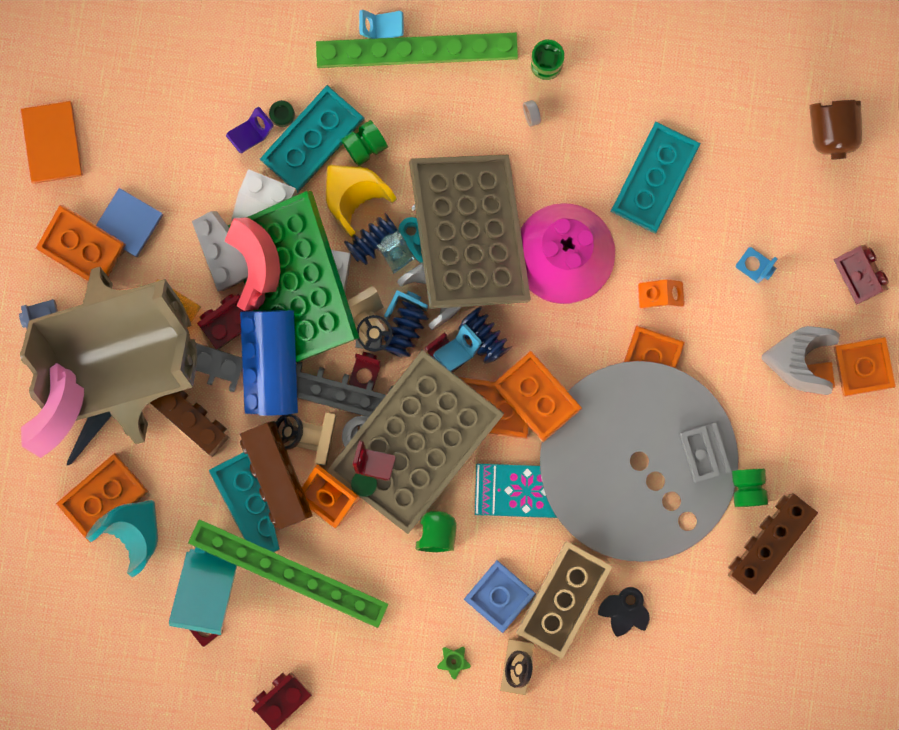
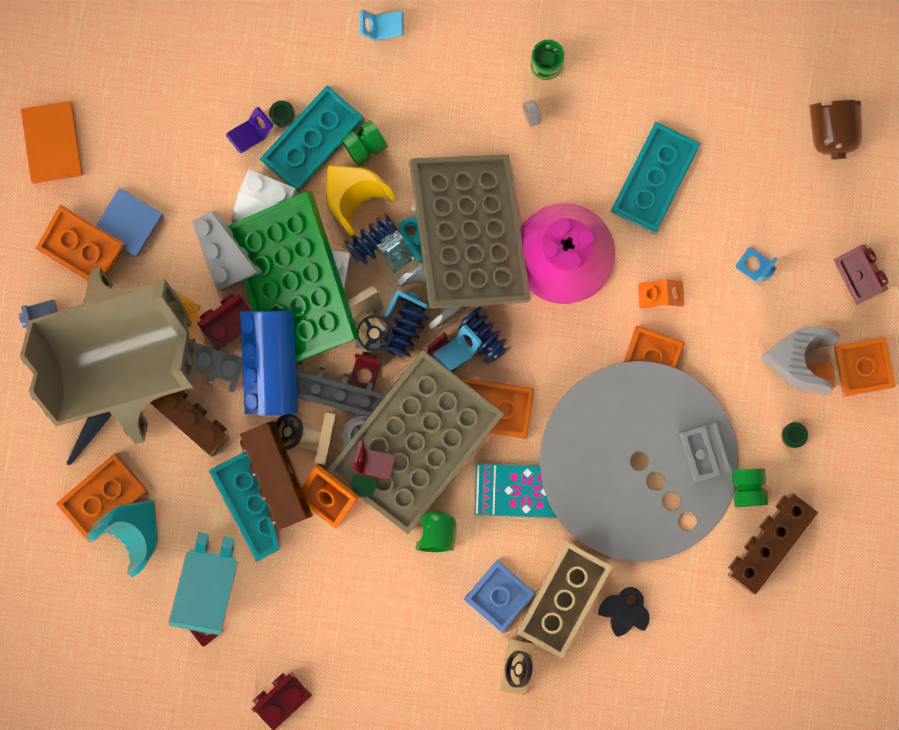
bright pink arch [21,363,84,458] -> none
bright green plate [188,519,388,628] -> none
coral arch [225,218,280,311] -> none
bright green plate [316,32,518,68] -> none
bright green plate [437,647,471,679] -> none
orange tile [492,351,582,442] -> none
none -> dark green tile [781,422,808,448]

